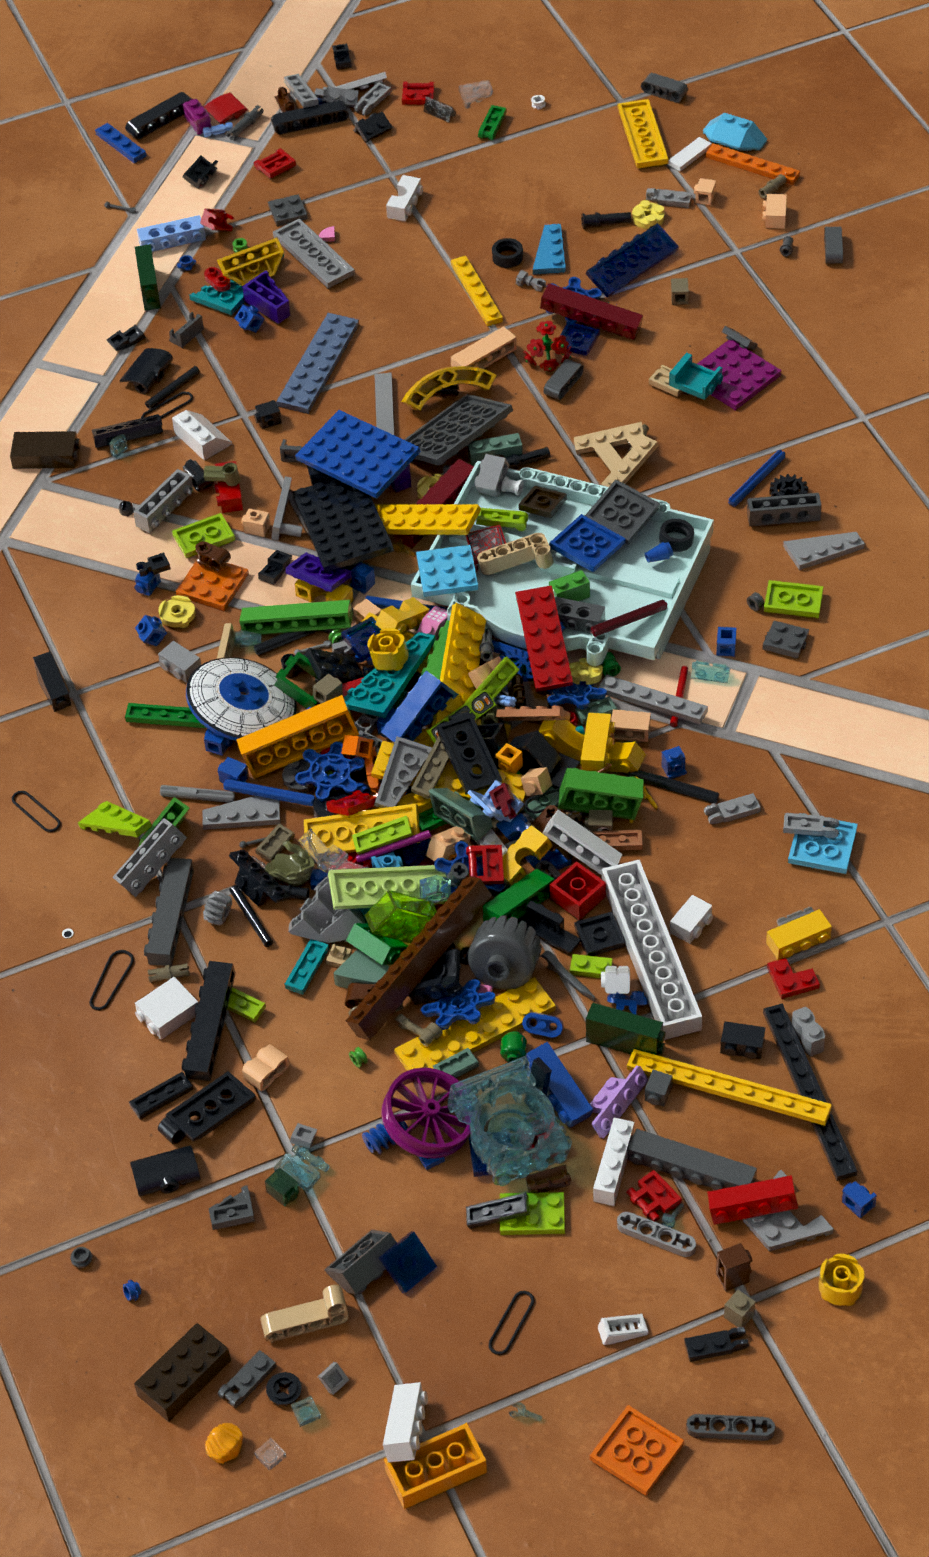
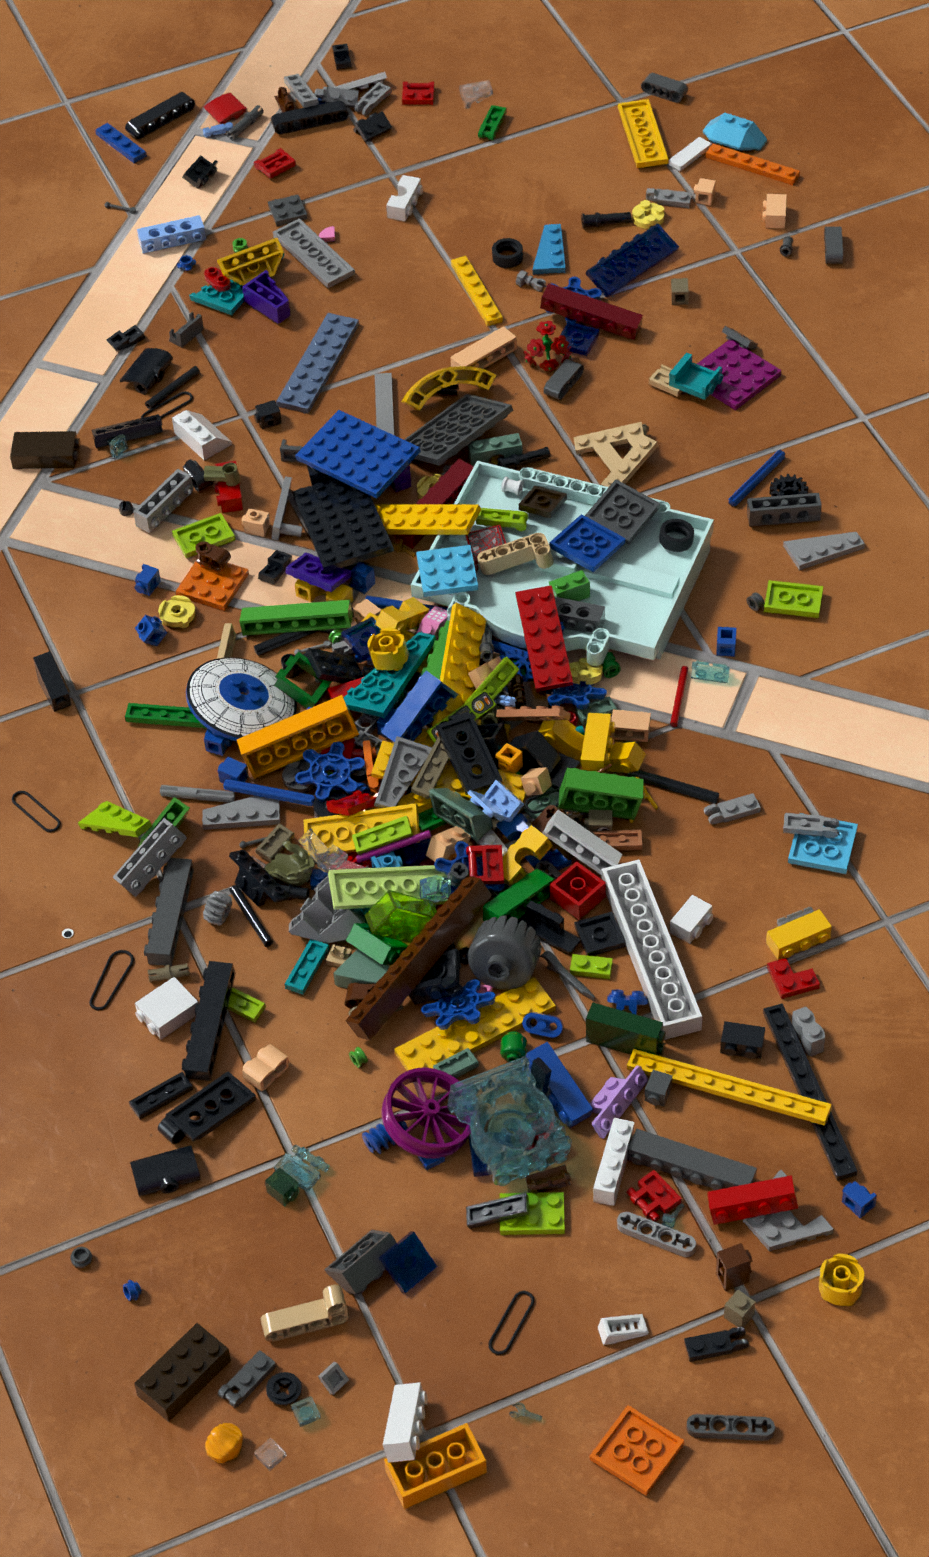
dark green brick [134,244,161,311] -> none
black plate [136,552,171,577] -> none
light grey brick [158,641,201,683] -> none
magenta brick [183,99,211,135] -> none
red hinge [200,208,234,231] -> none
dark grey wing [209,1185,255,1230] -> none
blue brick [235,304,265,332] -> none
clear light blue cone [235,630,261,648] -> none
light grey plate [290,1123,317,1149] -> none
dark tan brick [313,674,343,703] -> none
orange brick [341,735,373,759] -> none
dark tan brick [394,1014,443,1047] -> none
clear smoke hinge [423,97,456,122] -> none
light grey brick [474,454,509,497] -> none
dark red plate [489,782,517,820] -> none
white bush [531,95,546,109] -> none
dark red axle [590,599,668,637] -> none
light grey plate [598,675,708,724] -> none
white brick [601,966,630,994] -> none
blue cone [645,542,673,563] -> none
blue brick [661,746,687,779] -> none
dark tan pin [758,174,786,198] -> none
dark grey plate [762,621,809,659] -> none

